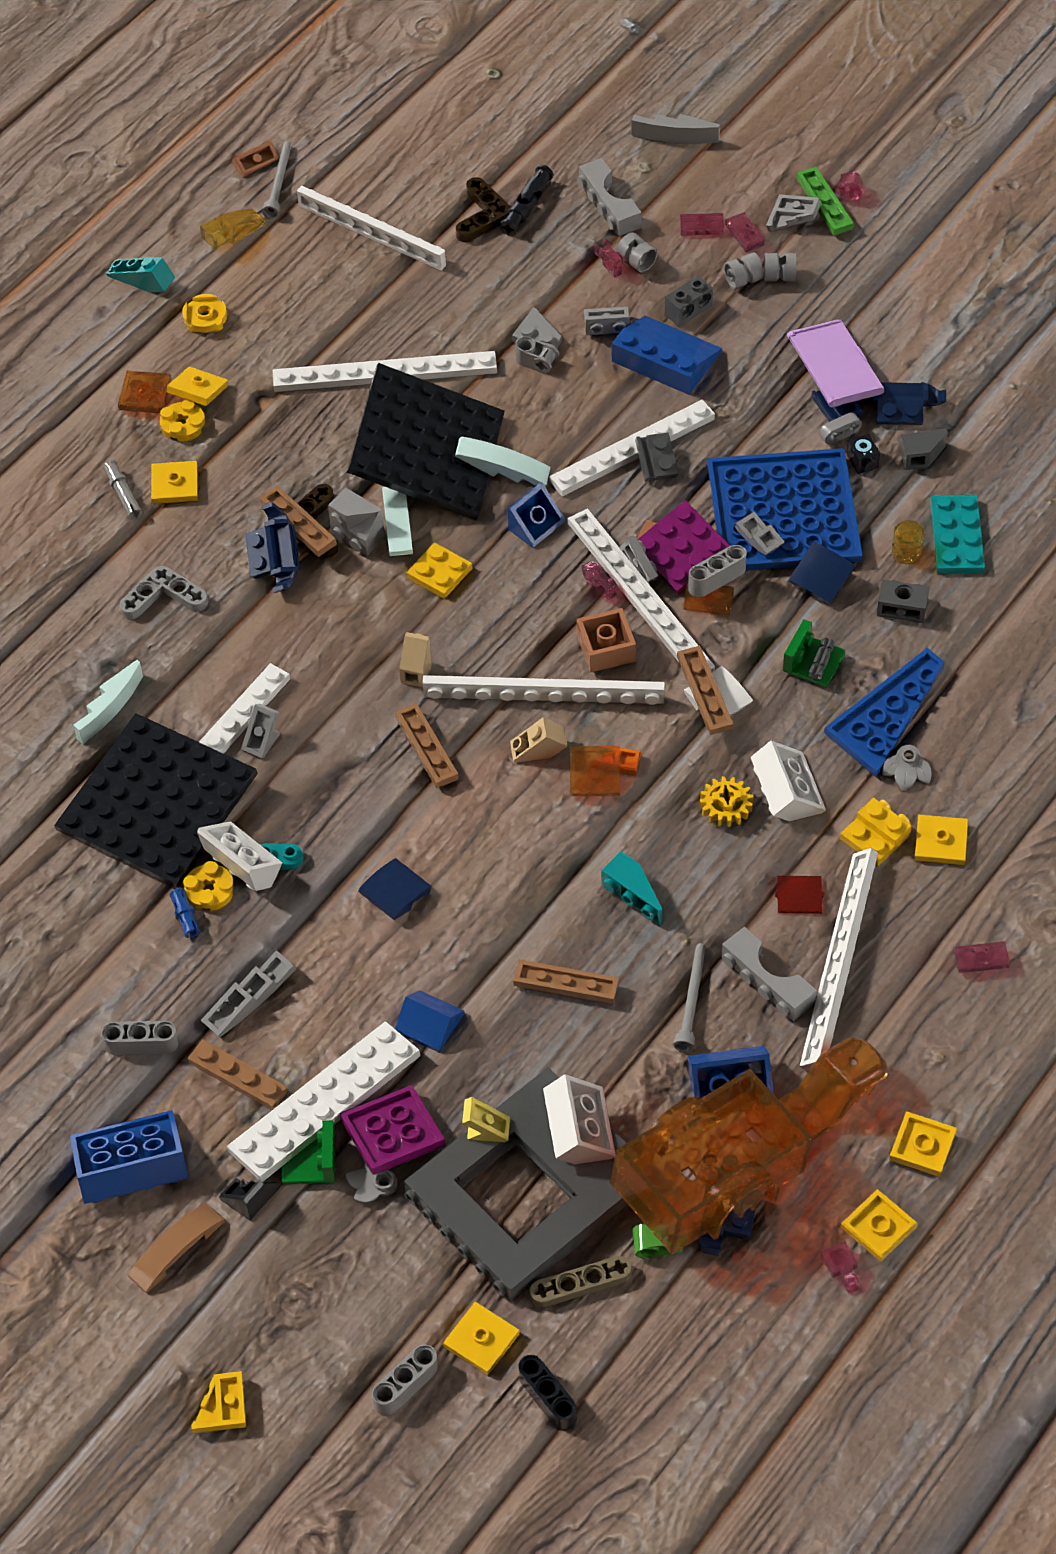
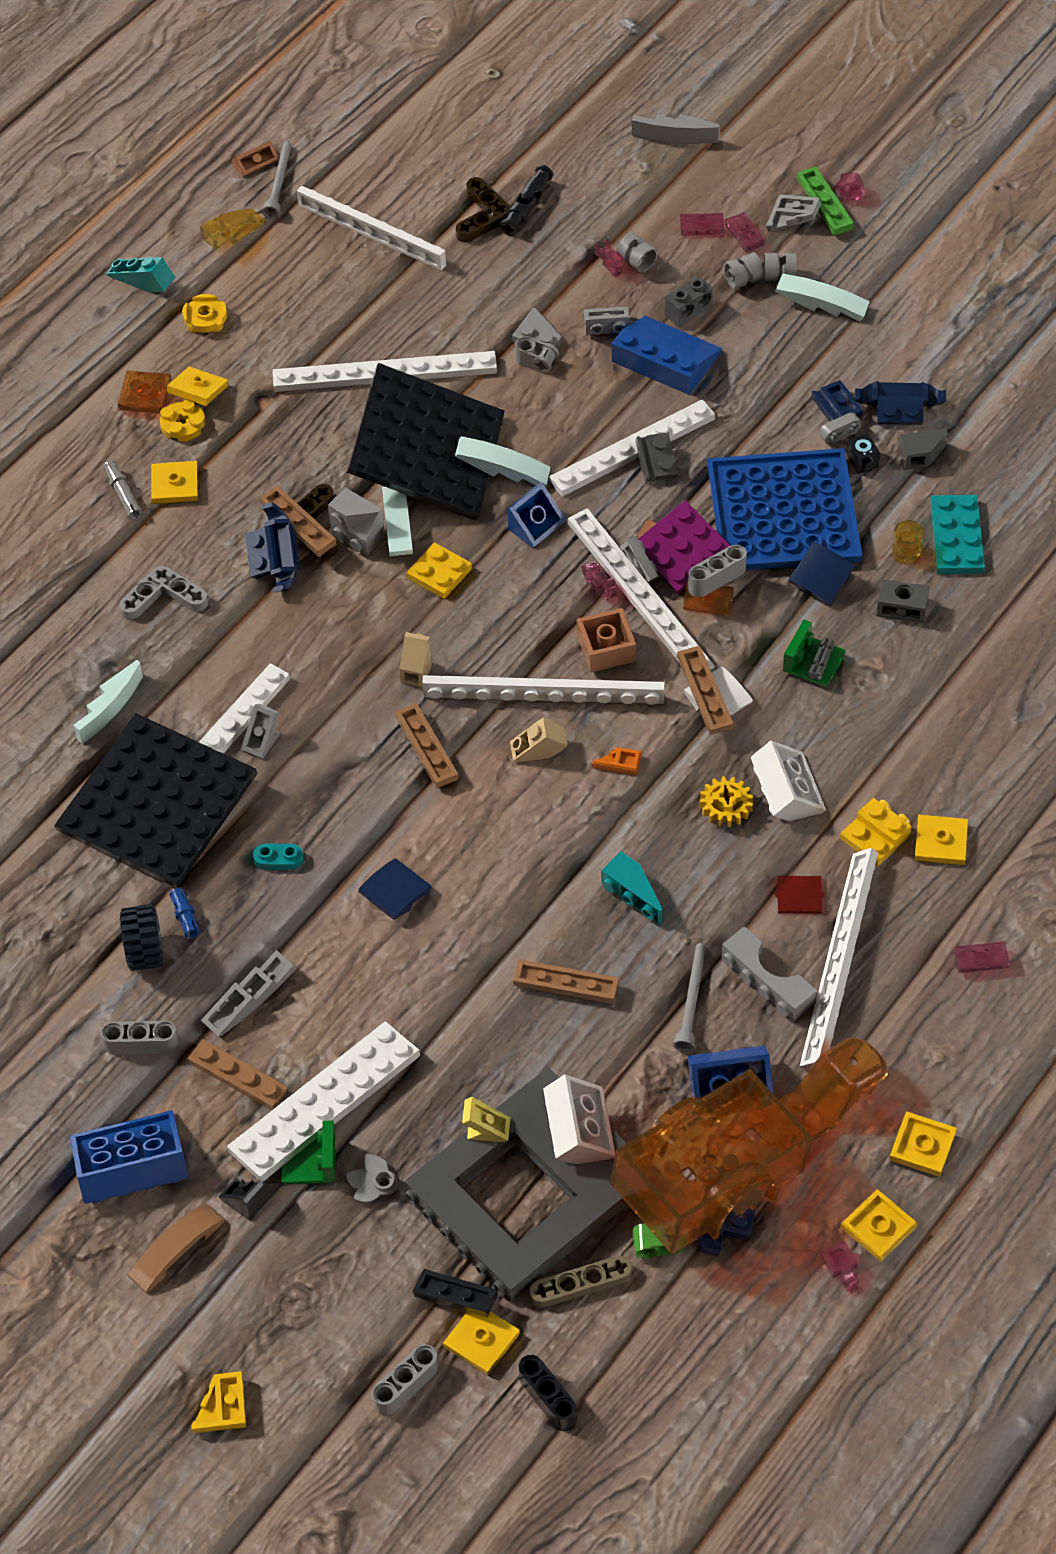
yellow plate [183,861,234,911] -> none
white slope [197,821,282,891] -> none
magenta plate [340,1085,445,1175] -> none
blue slope [395,990,465,1053] -> none
clear orange plate [570,746,620,796] -> none
light grey arch [577,158,642,237] -> none
light grey slope [735,512,785,555] -> none
lavender door [787,320,884,407] -> none
blue wing [824,648,944,777] -> none
light grey plate [882,745,932,792] -> none
none -> black wheel [120,904,164,971]
none -> black plate [413,1269,498,1318]
none -> light aqua slope [775,274,870,322]

